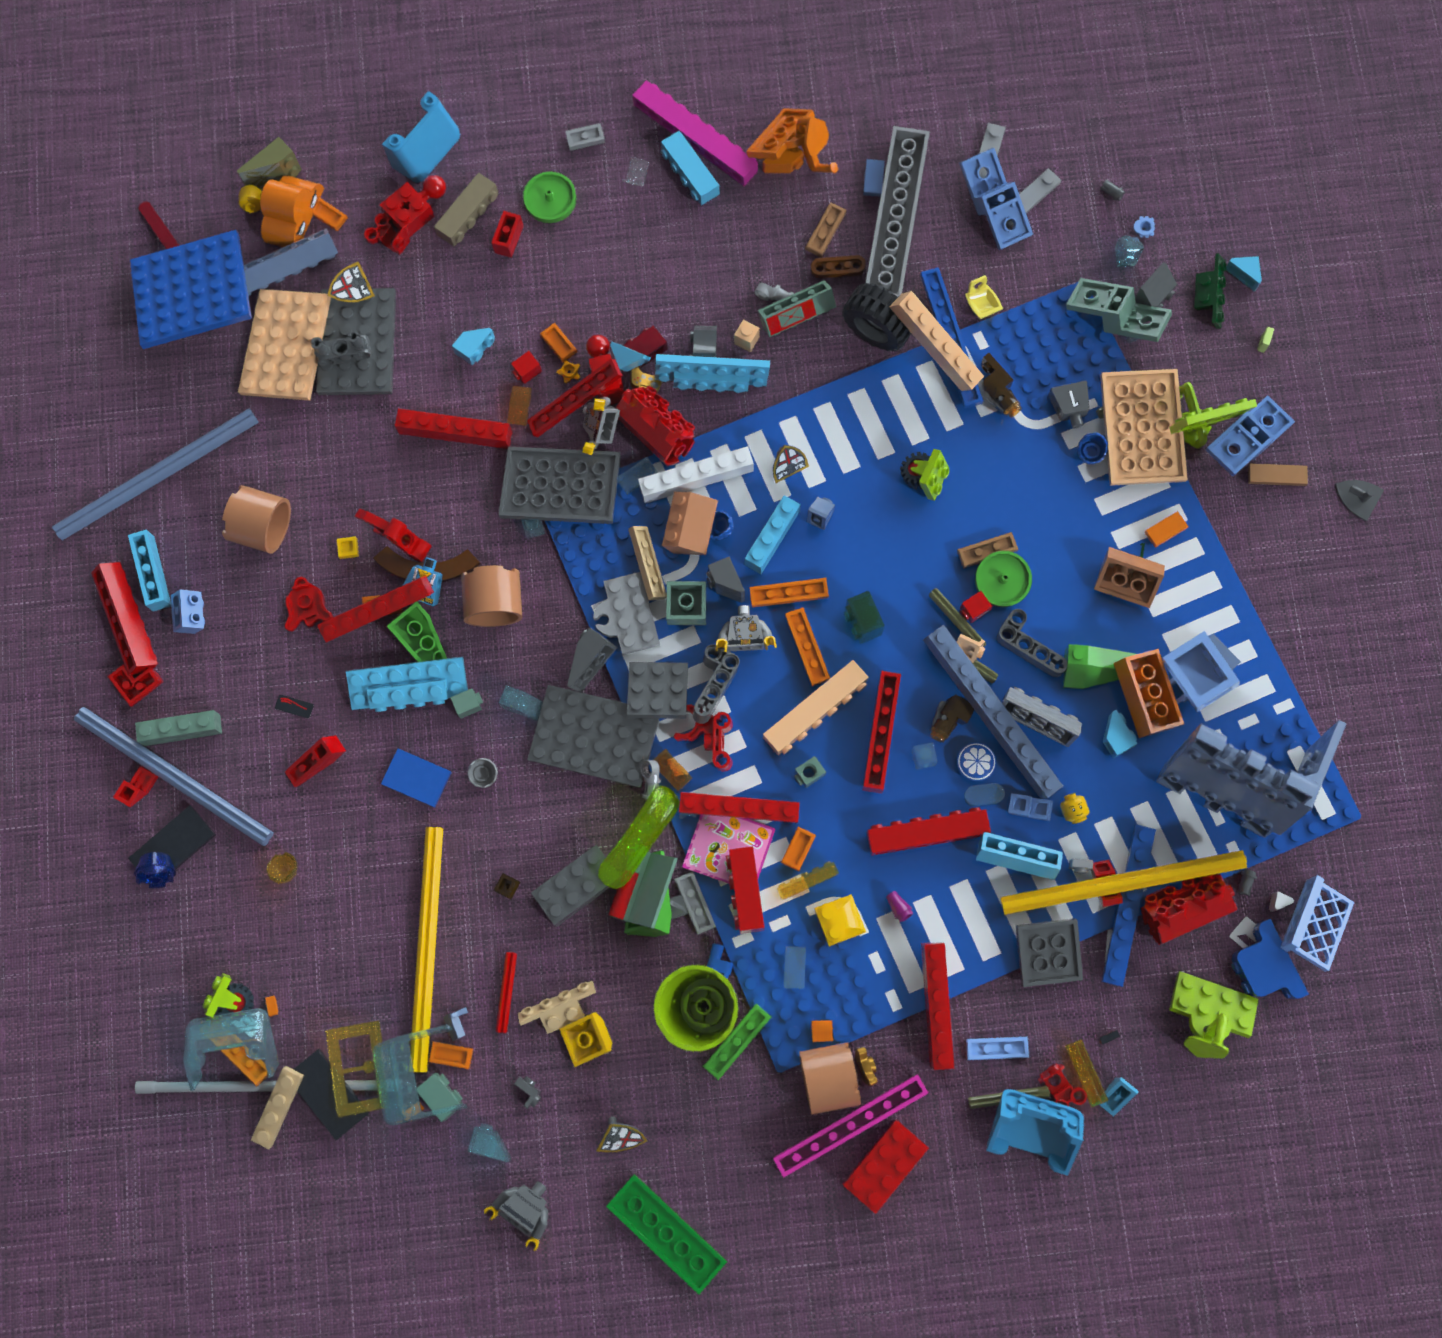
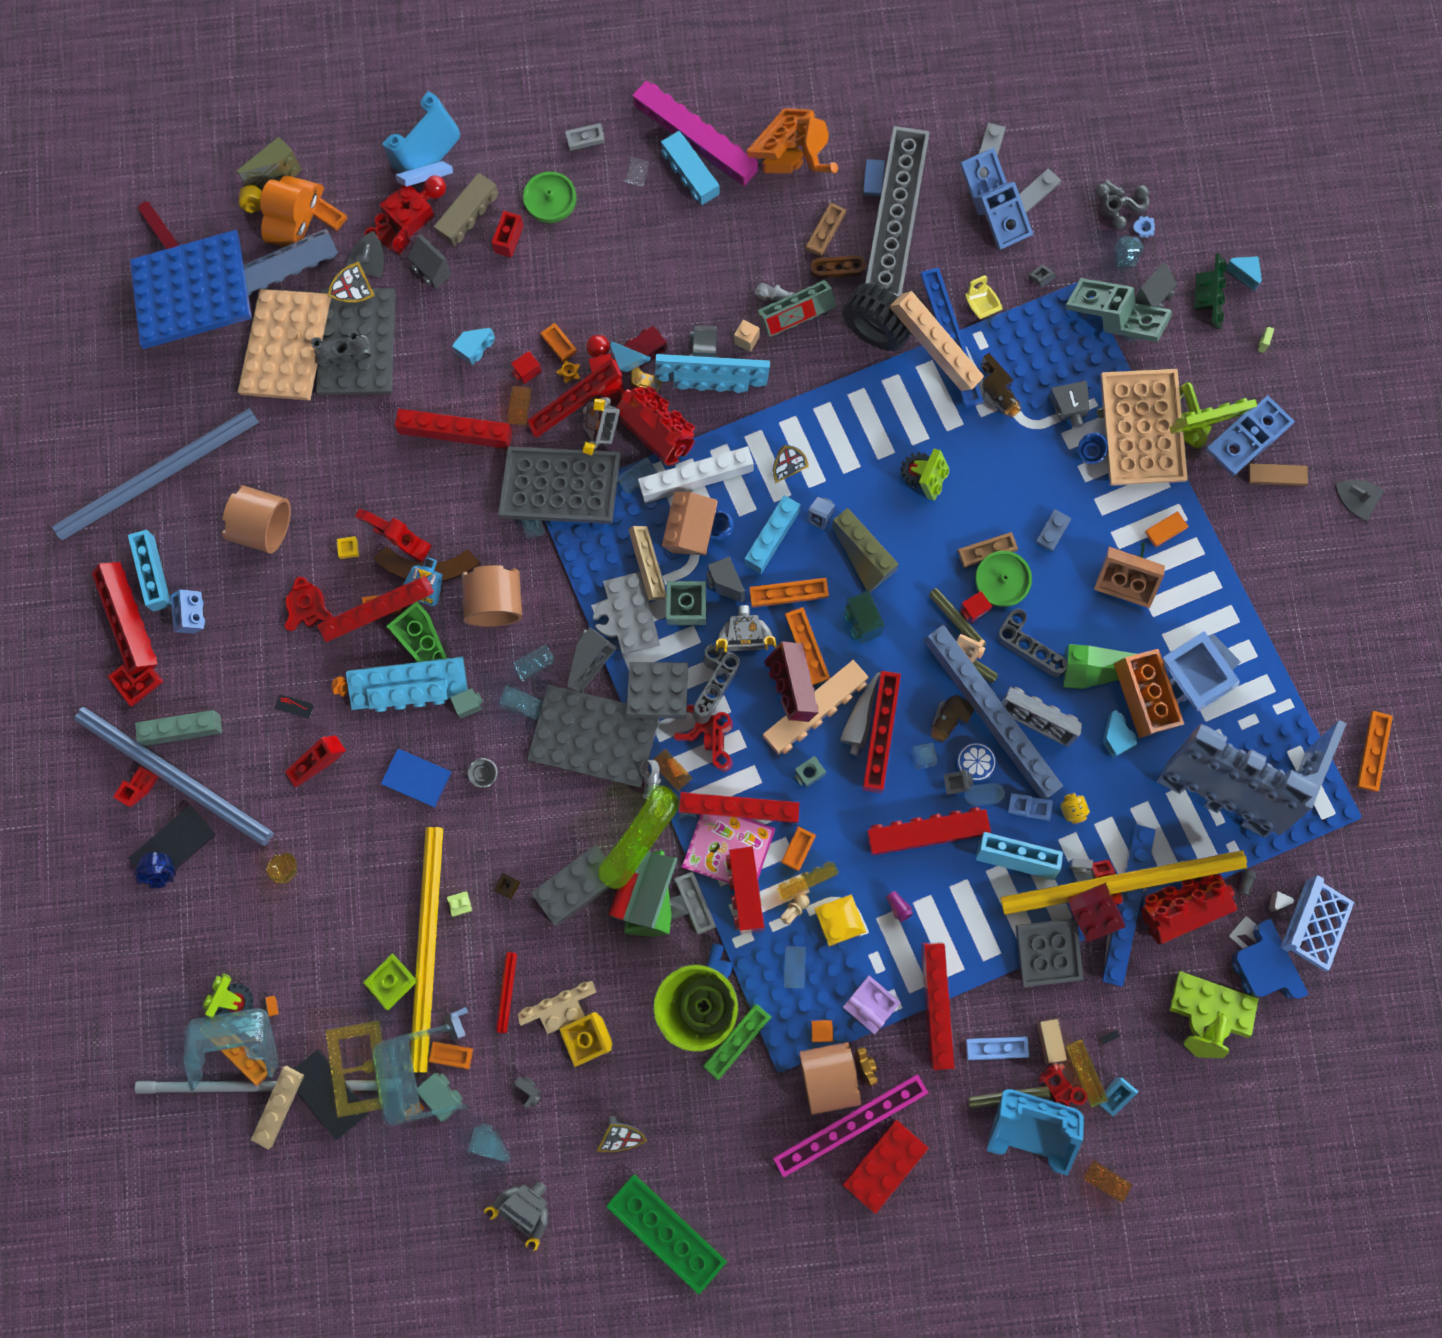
none -> orange plate [331,676,348,697]
none -> dark grey shield [347,231,384,278]
none -> lime tile [363,954,417,1010]
none -> light blue tile [396,161,453,186]
none -> dark grey slope [408,234,452,289]
none -> yellowish green tile [447,892,472,917]
none -> clear light blue plate [513,644,555,681]
none -> wedge [764,642,819,722]
none -> tan axle [781,893,810,925]
none -> olive wedge [832,508,899,594]
none -> light grey piece [840,672,880,756]
none -> lavender plate [843,976,901,1034]
none -> dark grey bracket [944,769,974,795]
none -> dark grey tile [1029,264,1055,288]
none -> sand blue plate [1036,510,1072,552]
none -> tan panel [1037,1019,1067,1064]
none -> dark red brick [1068,883,1126,942]
none -> clear orange slope [1083,1160,1133,1203]
none -> dark grey piece [1095,183,1150,230]
none -> orange plate [1356,711,1393,792]

